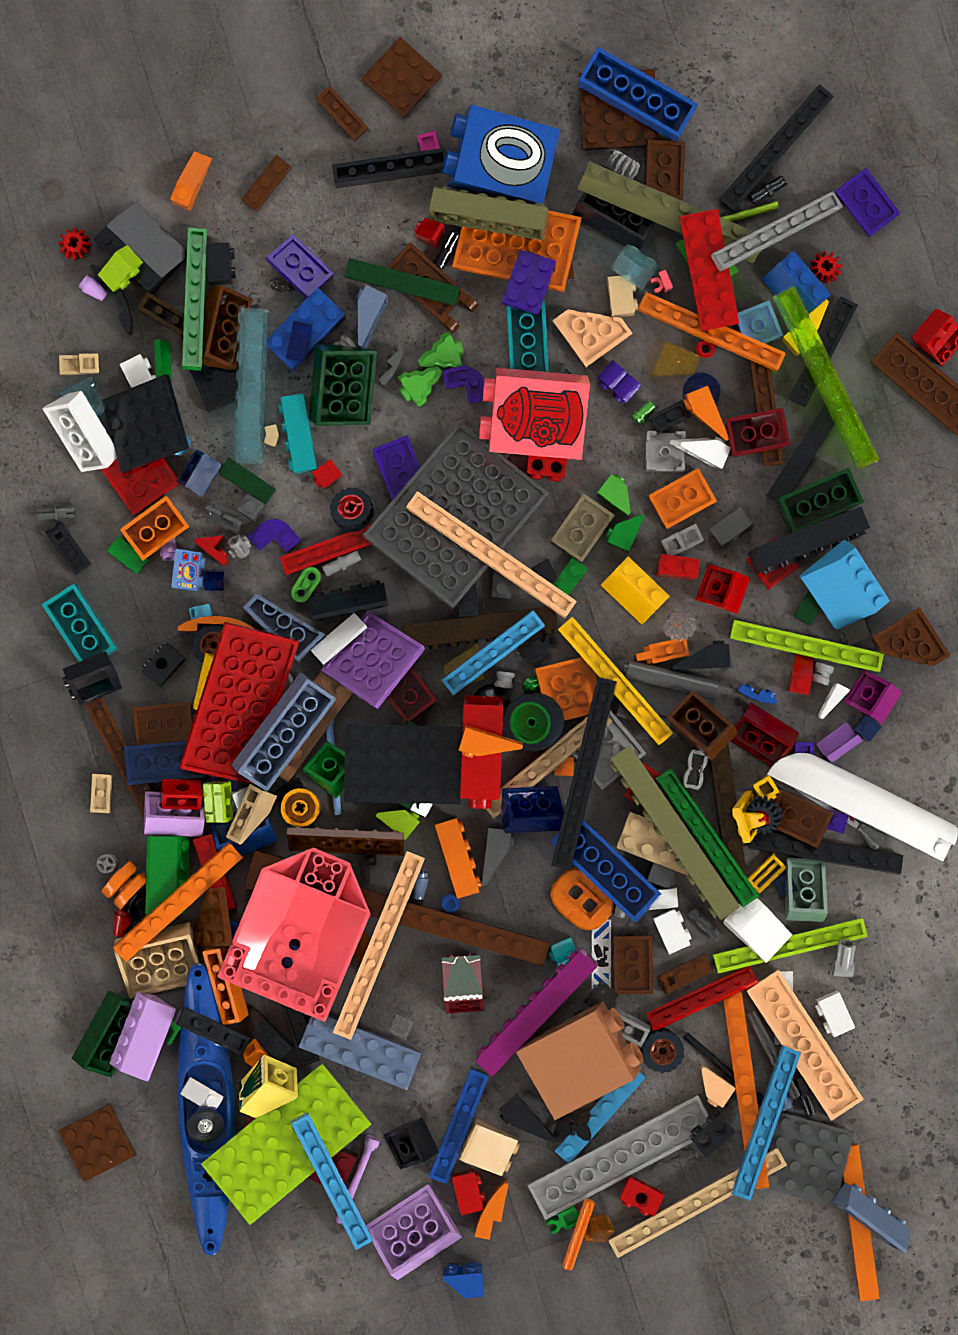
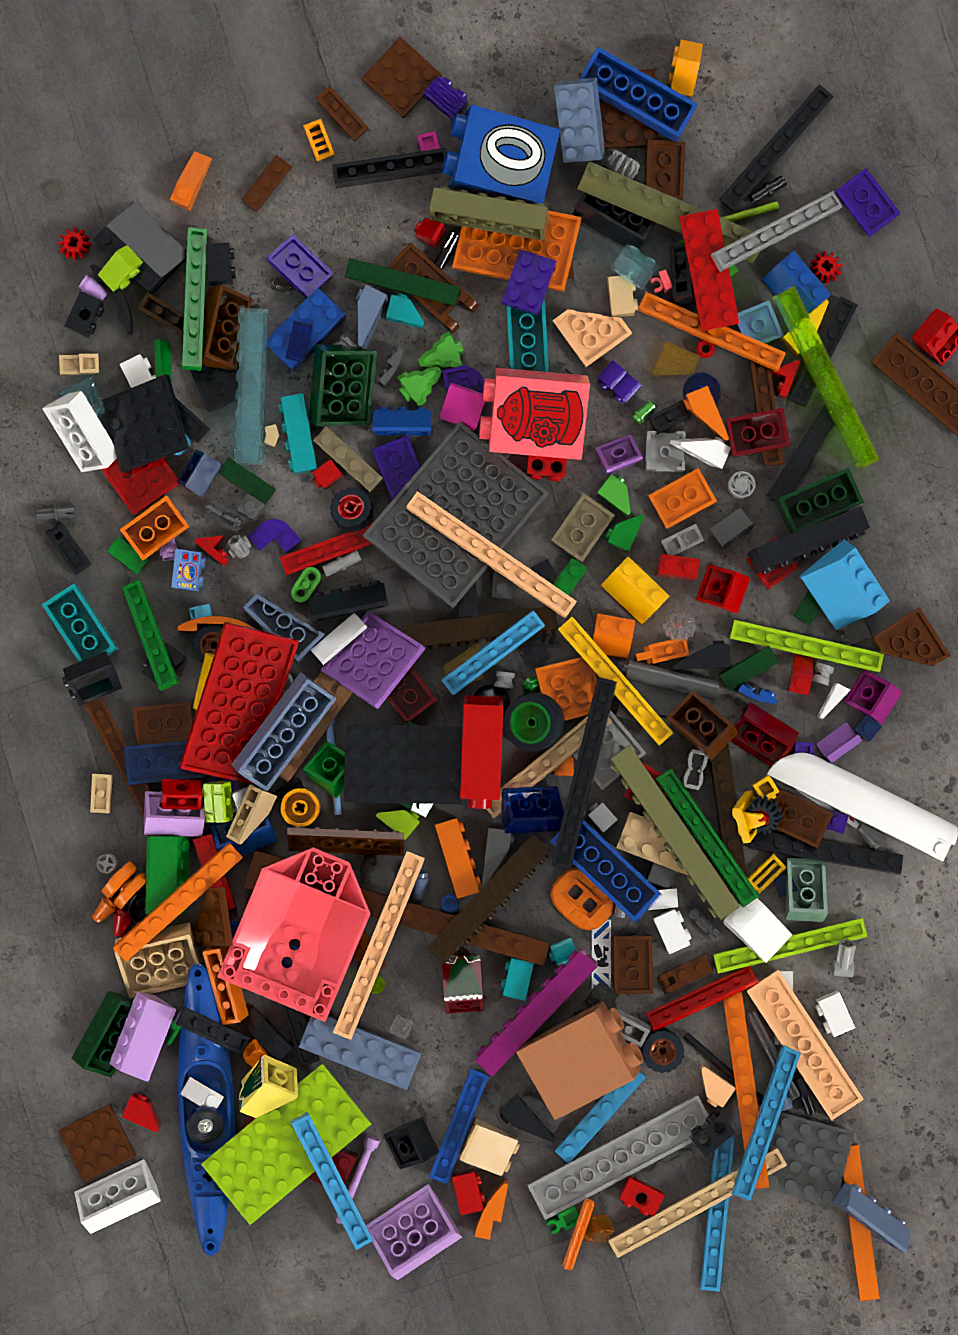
clear blue slope [204,571,224,591] -> none
blue slope [443,1262,484,1298] -> none
orange slope [459,725,523,758] -> none
black piece [554,1111,591,1141] -> none
none -> black brick [64,291,105,338]
none -> white slope [74,1159,161,1234]
none -> orange cone [92,897,117,923]
none -> green plate [122,580,179,691]
none -> red slope [122,1092,161,1133]
none -> black plate [175,397,211,443]
none -> light orange slope [303,119,335,162]
none -> dark tan brick [313,427,384,494]
none -> clear neon green plate [370,975,385,994]
none -> blue slope [372,407,432,436]
none -> teal slope [386,293,424,329]
none -> dark purple brick [424,76,468,122]
none -> dark brown brick [427,835,550,965]
none -> dark pink tile [439,382,485,431]
none -> teal brick [500,957,534,1001]
none -> sand blue brick [554,78,605,163]
none -> light grey brick [587,802,618,832]
none -> orange slope [592,614,636,659]
none -> medium lavender slope [595,434,643,475]
none -> light orange brick [668,39,703,96]
none -> black slope [670,243,696,307]
none -> dark azure tile [700,1136,735,1292]
none -> dark green tile [719,645,779,691]
none -> light grey wheel [727,471,756,499]
none -> red slope [771,360,800,400]

